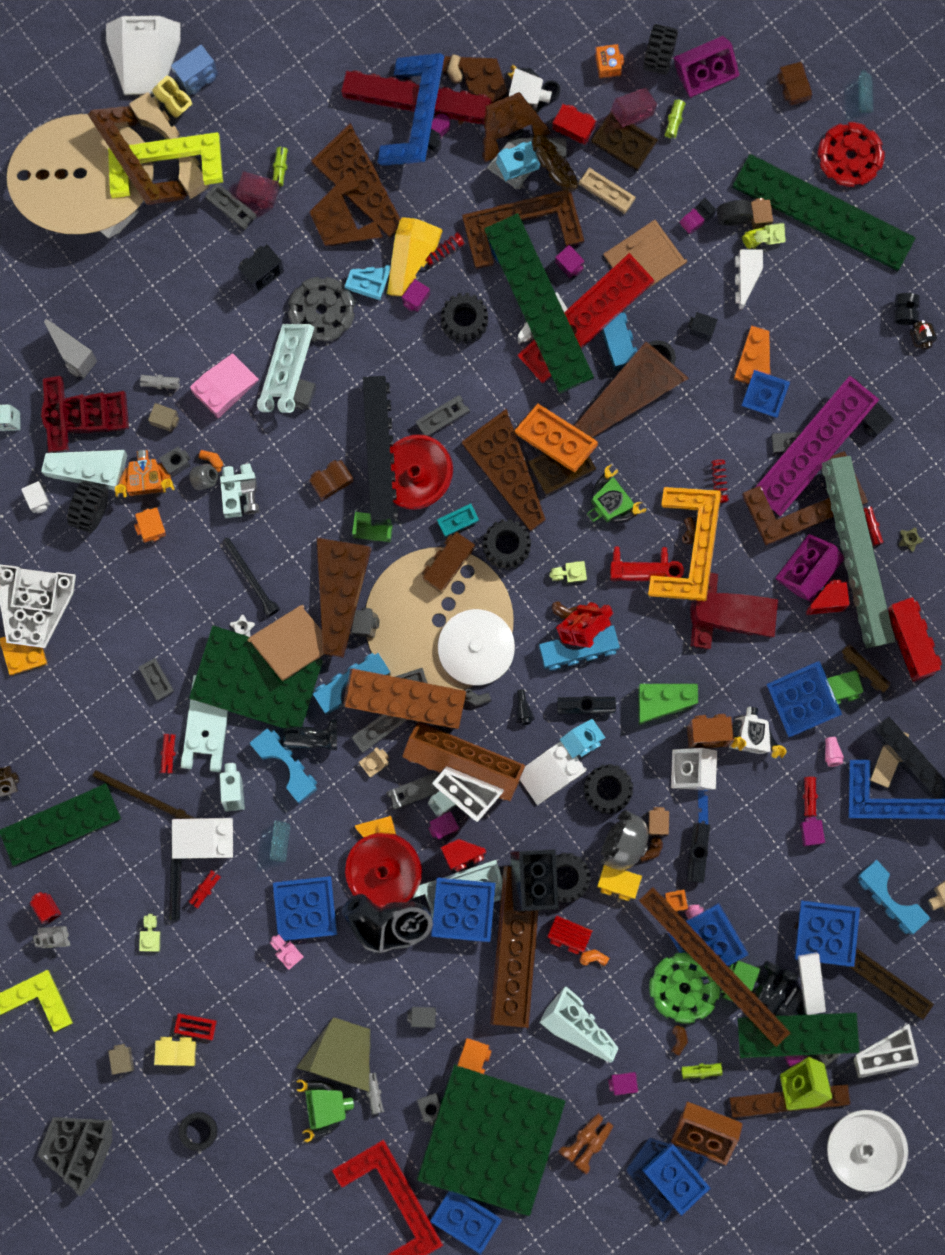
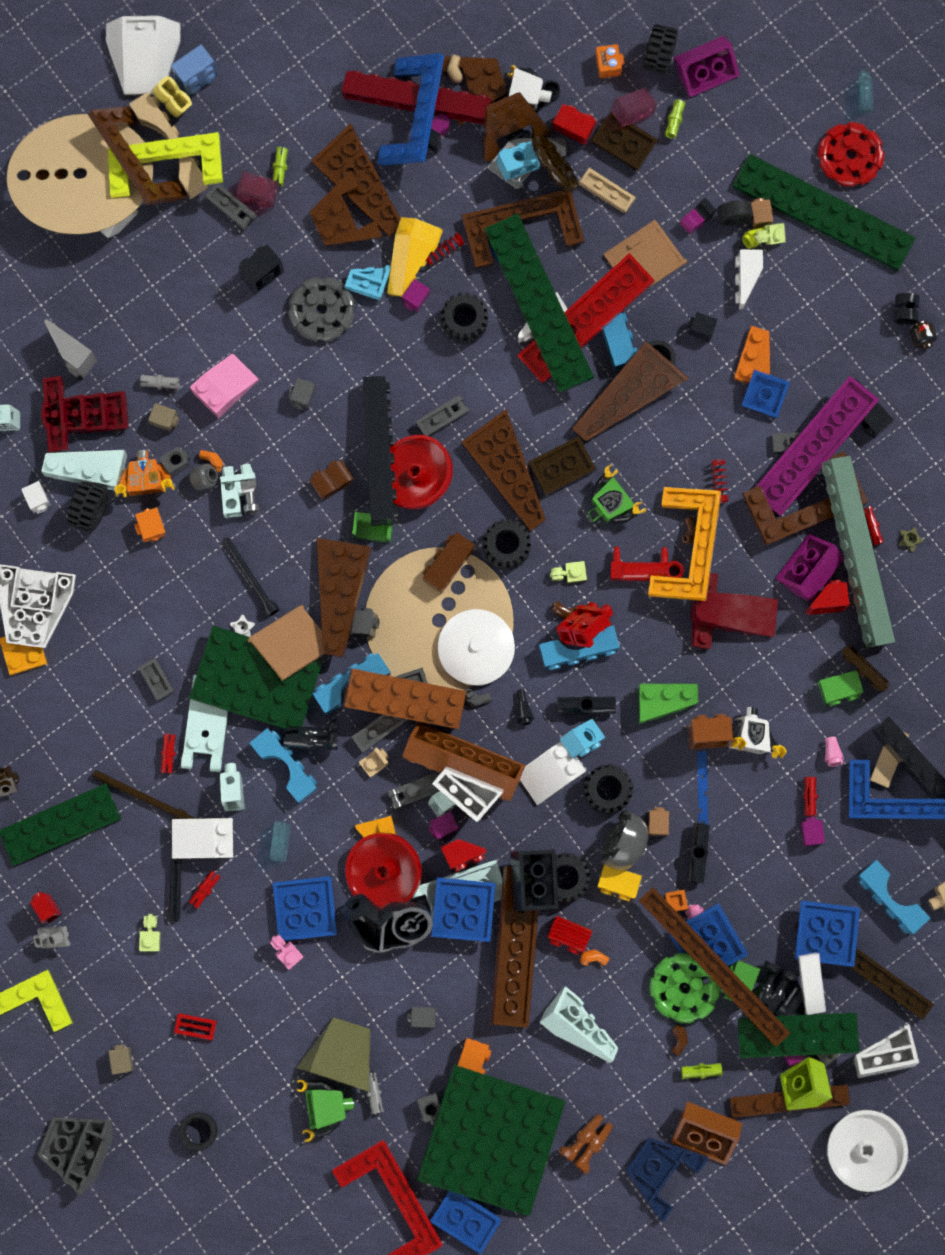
light yellow brick [154,1037,196,1066] -> none
light aqua hinge [257,324,314,413] -> none
teal plate [437,503,479,538] -> none
orange plate [515,404,598,472] -> none
magenta brick [555,245,585,278] -> none
magenta brick [608,1072,638,1095] -> none
reddish brown arm [640,837,663,862] -> none
blue plate [642,1143,711,1216] -> none
white slope [671,748,717,790] -> none
blue plate [767,661,842,737] -> none
reddish brown brick [777,61,812,106] -> none
red brick [888,597,942,682] -> none

